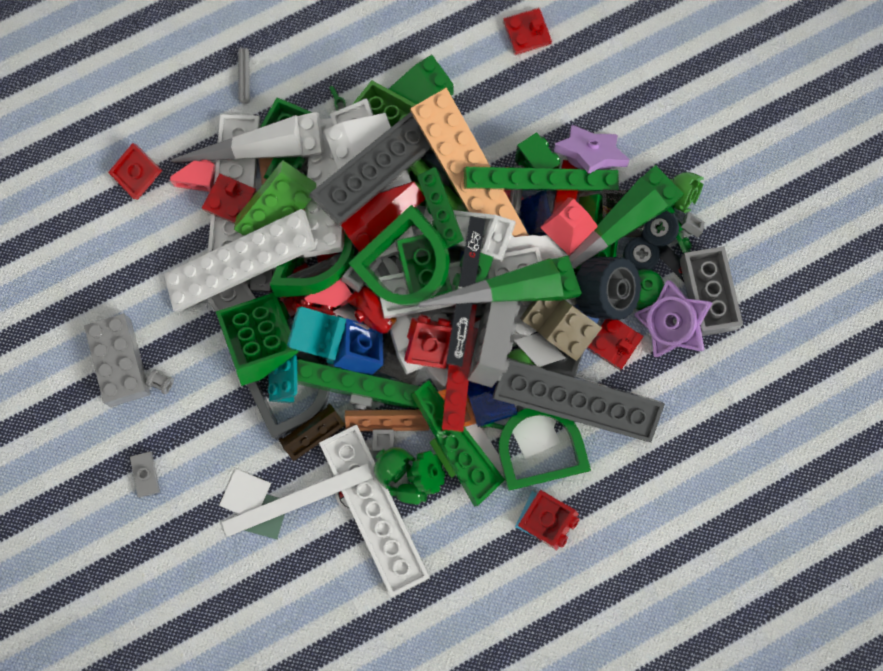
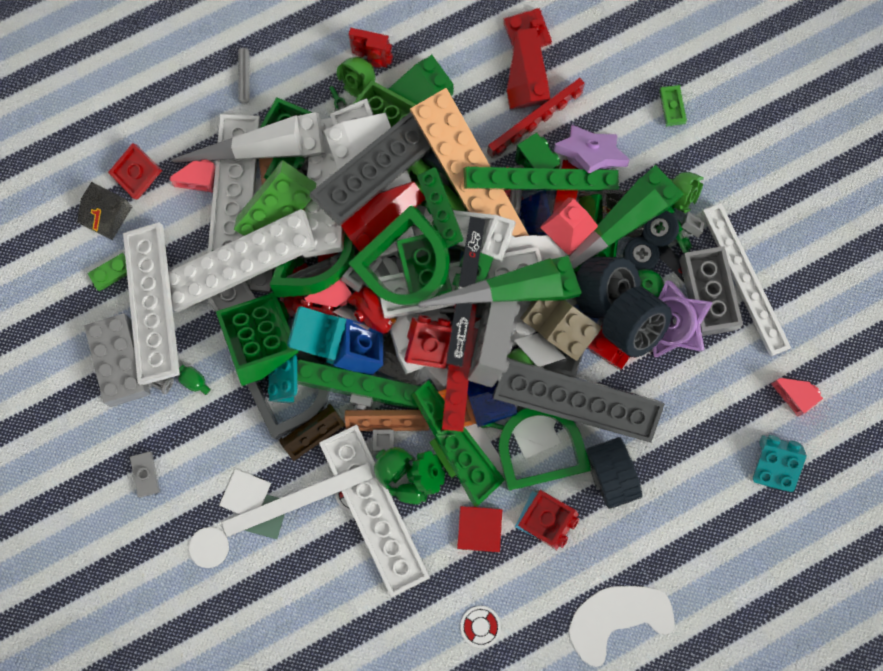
red hinge [202,173,257,224] -> none
none -> clear smoke slope [77,182,132,240]
none -> bright green plate [87,253,127,292]
none -> white plate [123,222,180,385]
none -> green plant [178,365,211,395]
none -> white sticker [189,527,229,568]
none -> bright green cylinder [337,57,376,98]
none -> red plate [348,27,393,68]
none -> red tile [457,506,503,552]
none -> sticker [460,606,501,648]
none -> red plate [487,78,585,158]
none -> red wedge [507,28,550,110]
none -> white sticker [569,586,675,667]
none -> black wheel [586,437,643,509]
none -> black wheel [602,286,672,358]
none -> bright green plate [659,85,687,127]
none -> white plate [702,203,791,357]
none -> teal bracket [753,435,807,492]
none -> coral slope [771,378,823,416]

